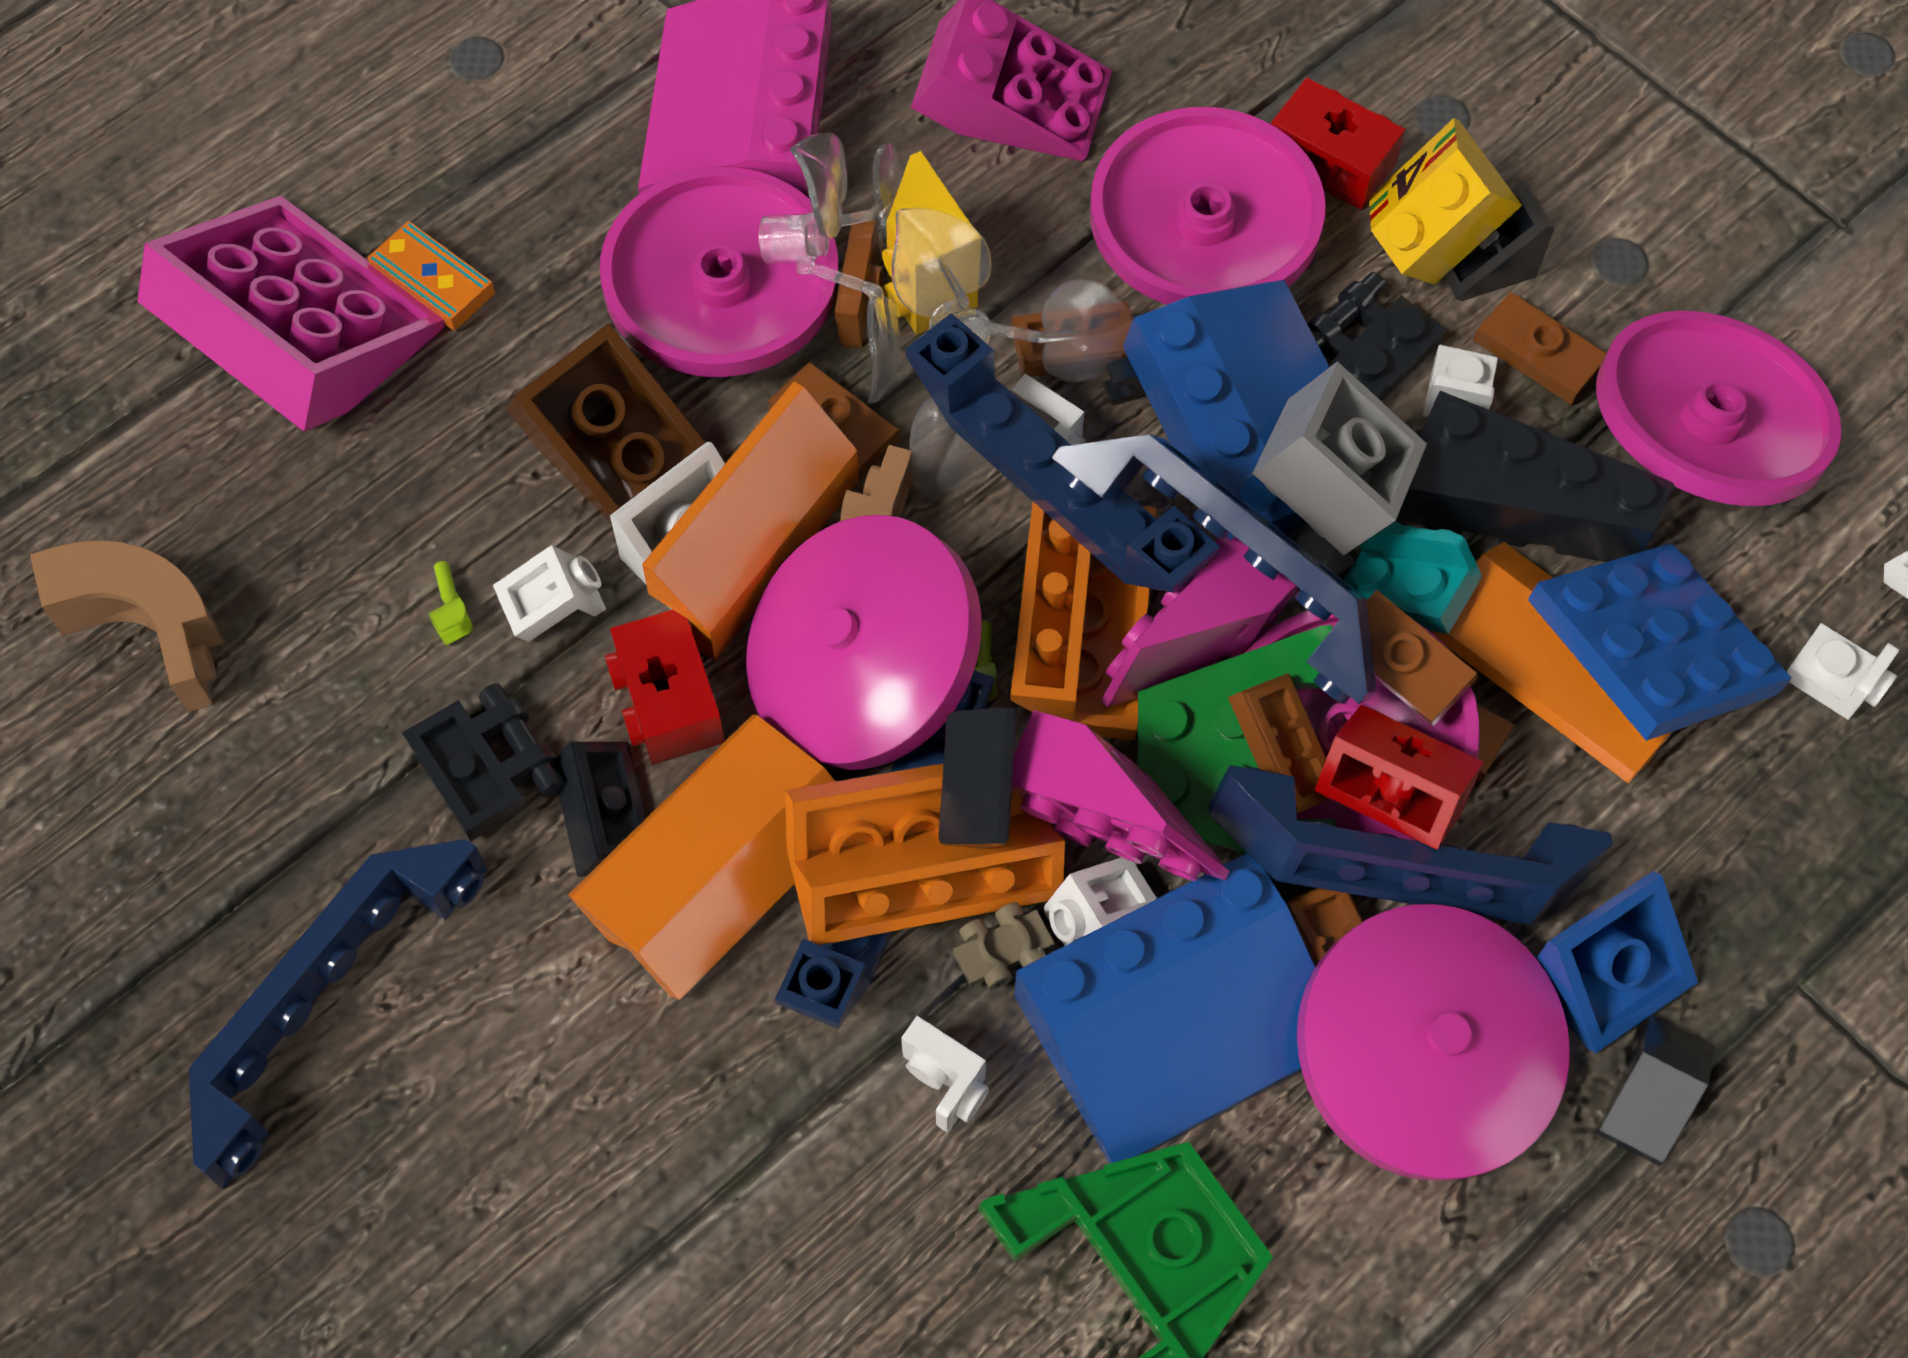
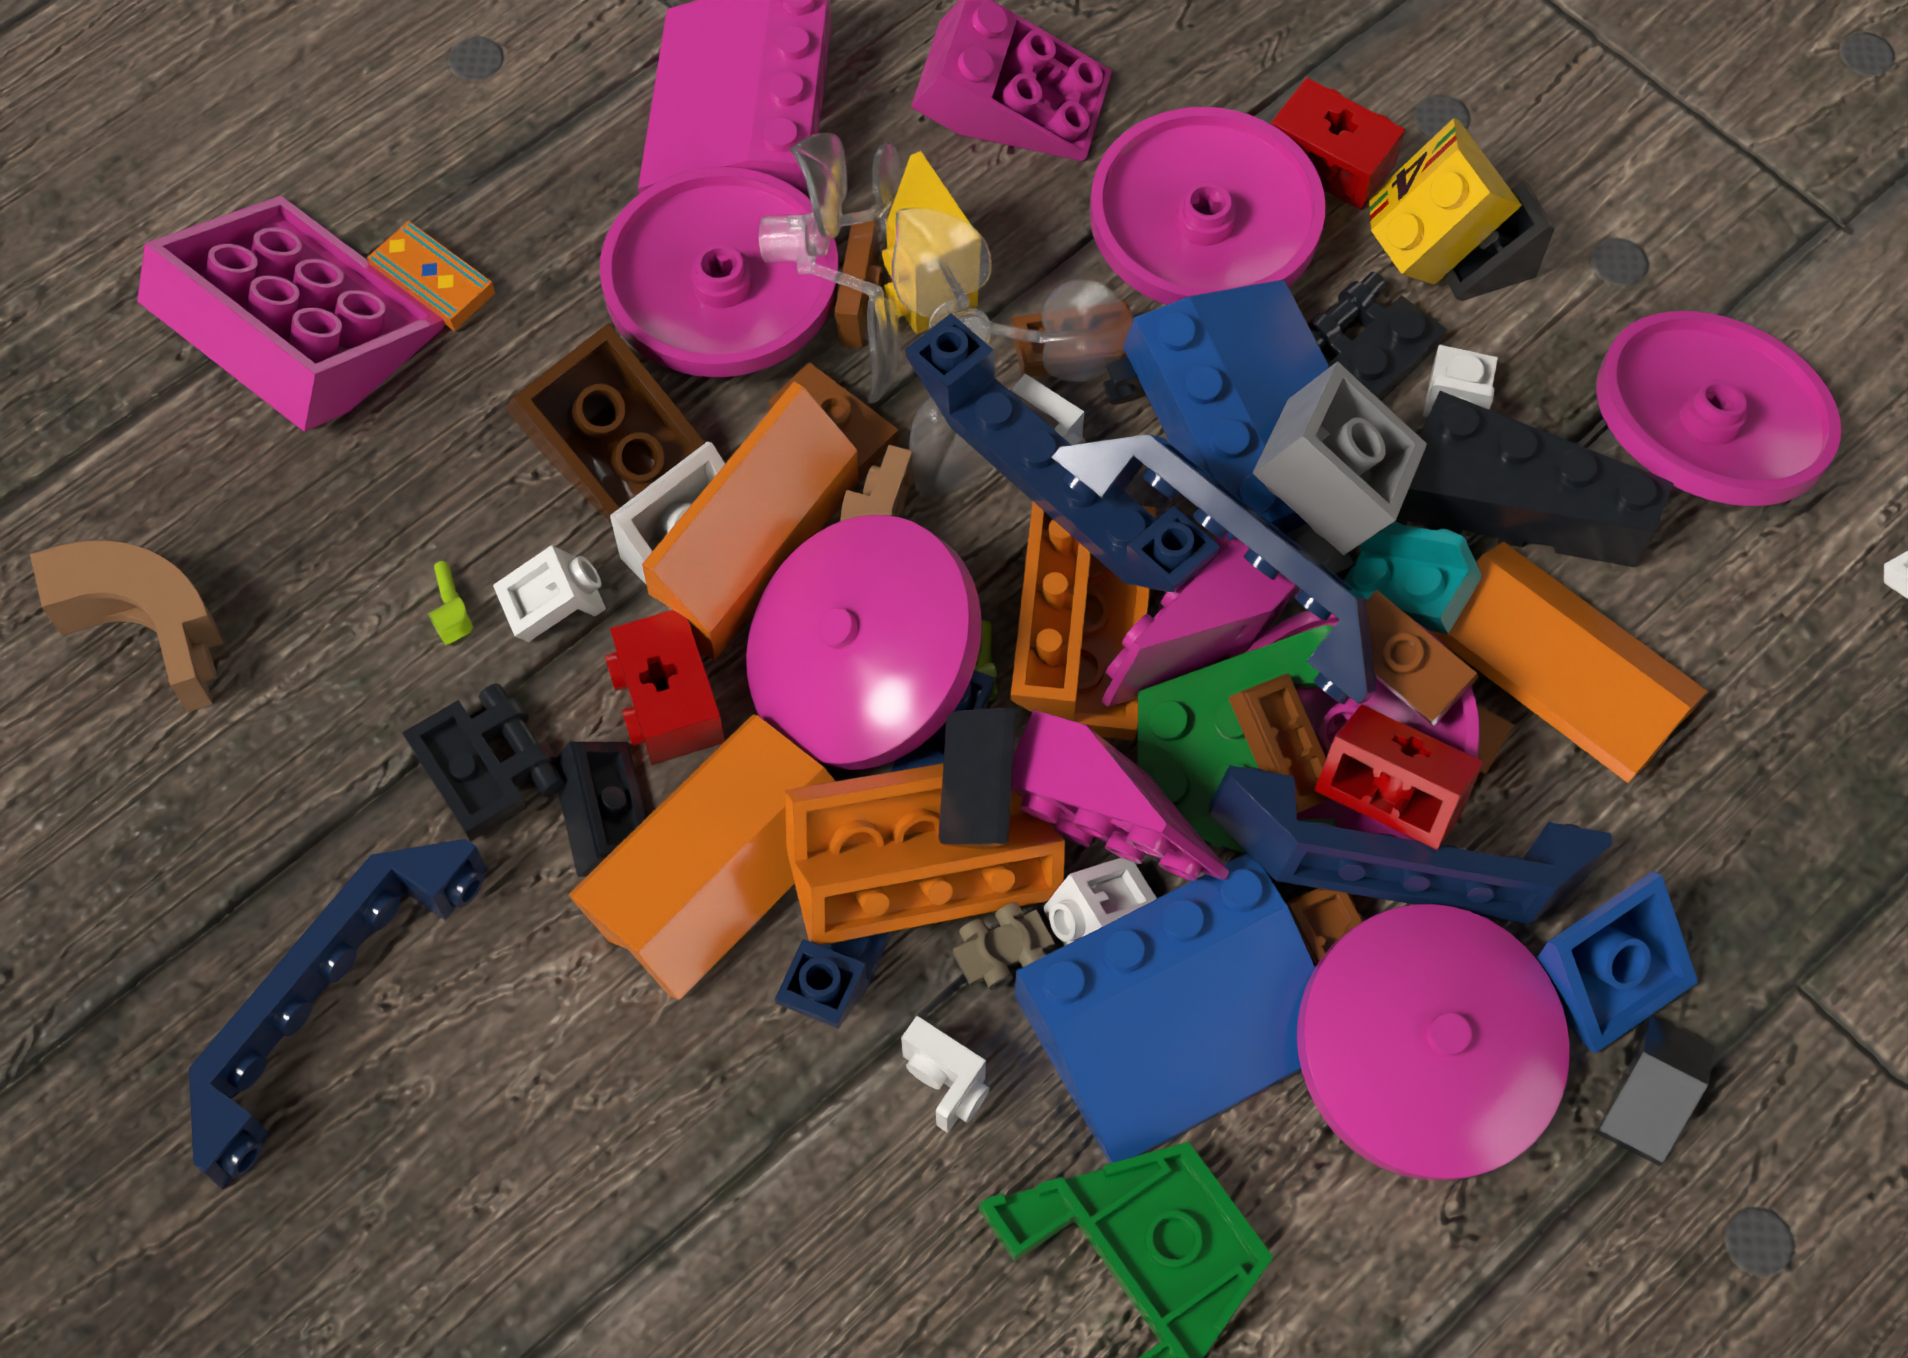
dark orange plate [1473,291,1606,405] -> none
blue plate [1527,543,1792,741] -> none
white bracket [1787,623,1899,720] -> none

